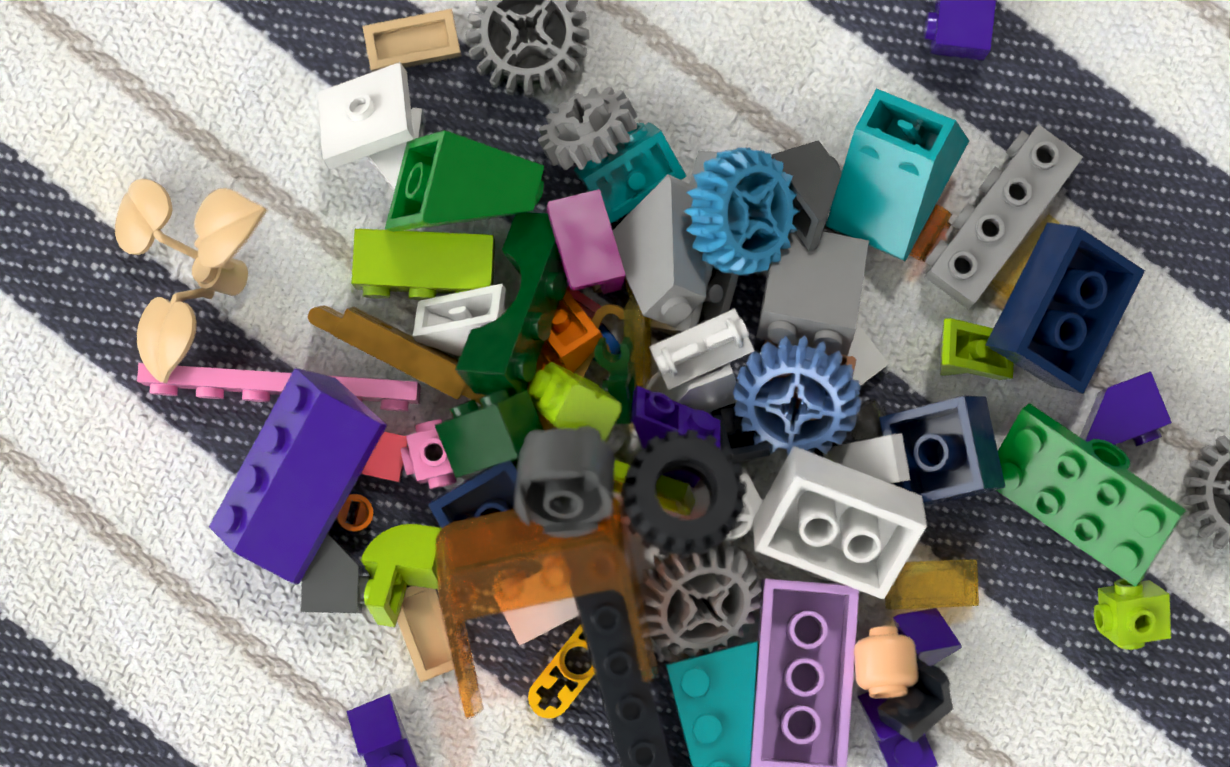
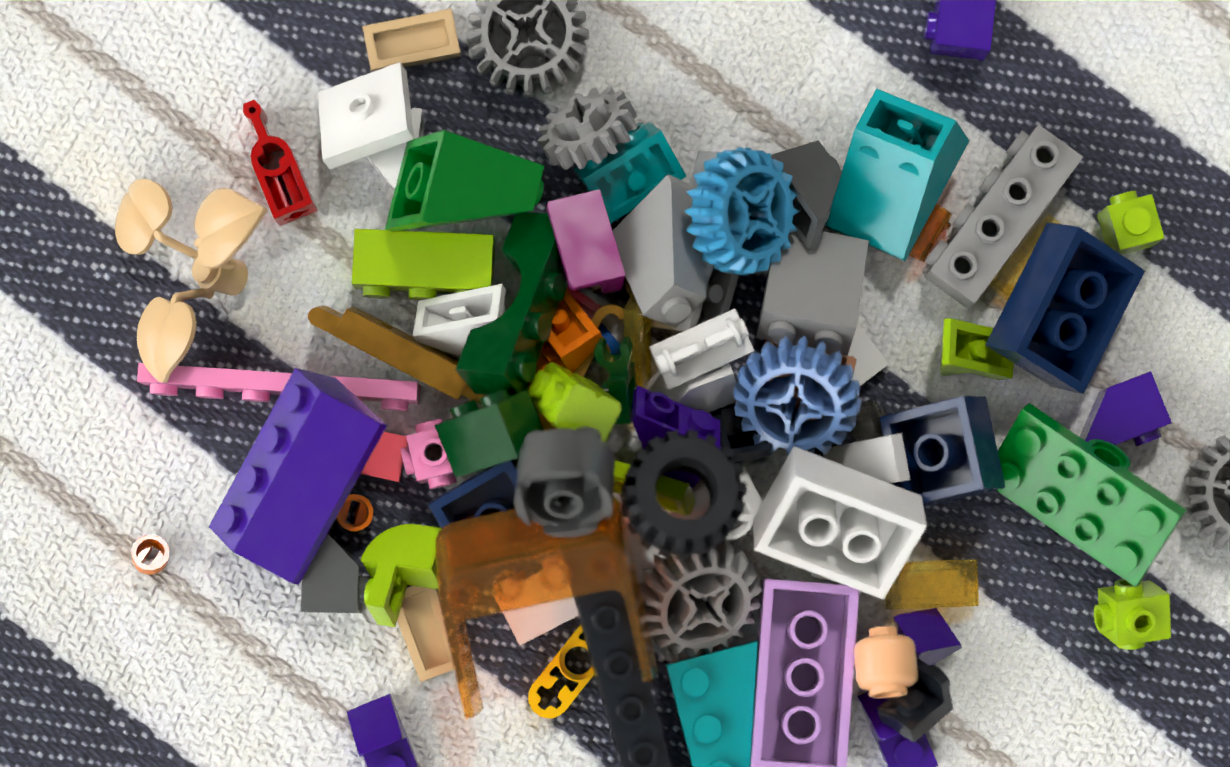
none -> hinge [131,535,169,575]
none -> red piece [243,100,318,226]
none -> lime brick [1097,191,1165,255]

